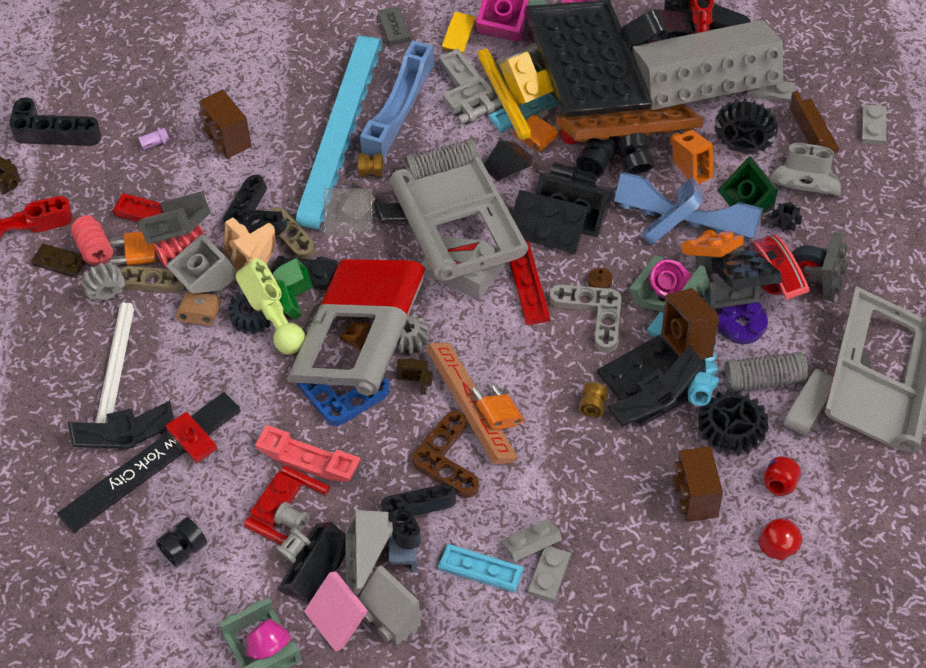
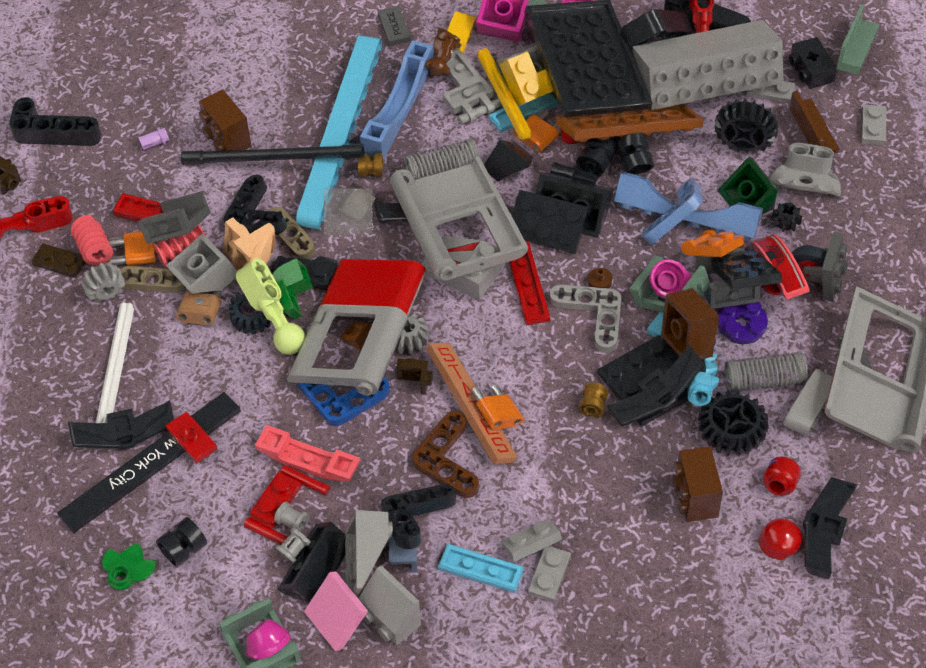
orange torso [669,130,713,184] -> none
none -> green plate [102,543,156,590]
none -> black piece [181,144,365,165]
none -> reddish brown animal [425,28,462,79]
none -> black brick [789,37,837,89]
none -> black plate [802,477,857,579]
none -> sand green panel [836,4,880,75]

